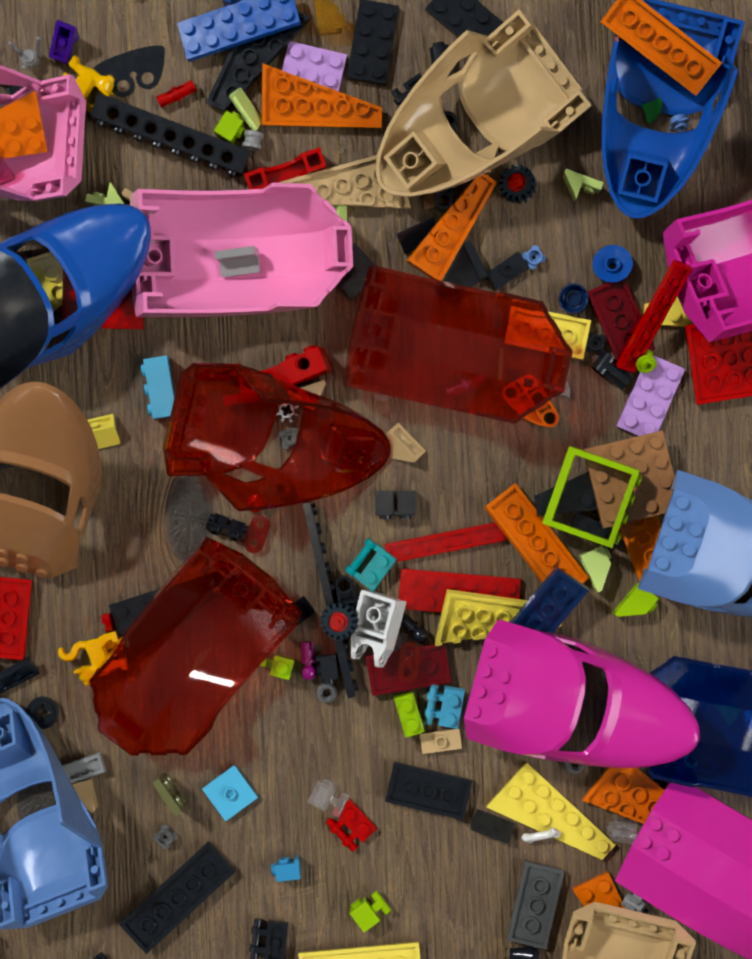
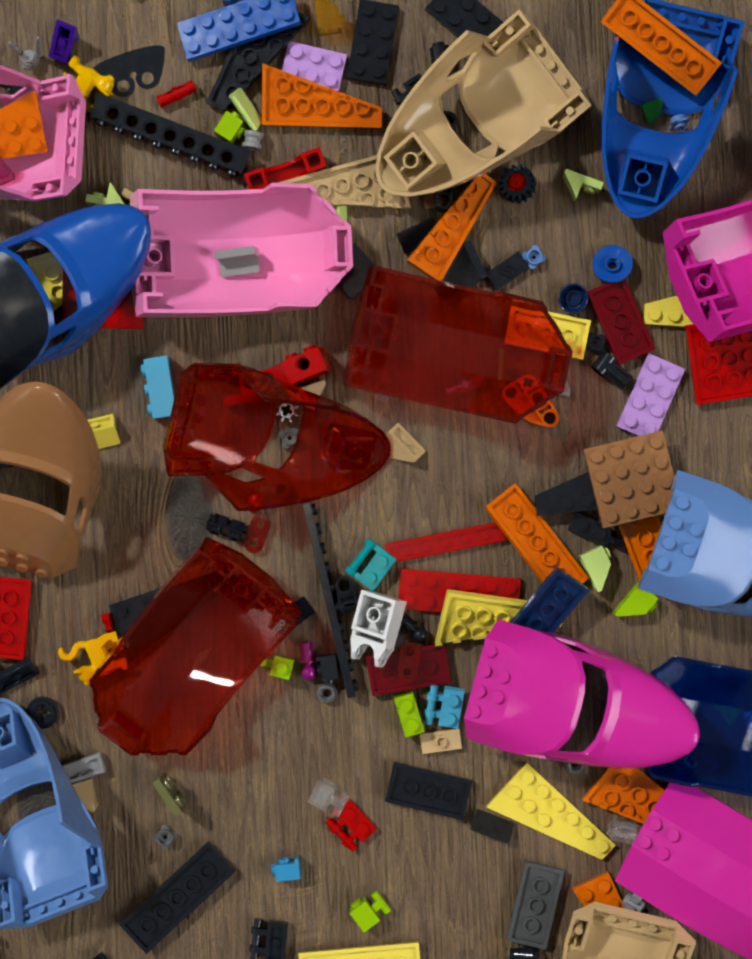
medium azure plate [202,764,258,821] -> none
black wheel [320,602,359,640] -> none
black piece [375,491,416,519] -> none
white piece [521,827,561,844] -> none
lime window [542,446,643,548] -> none
red tile [616,260,693,373] -> none
lime plate [636,349,656,373] -> none

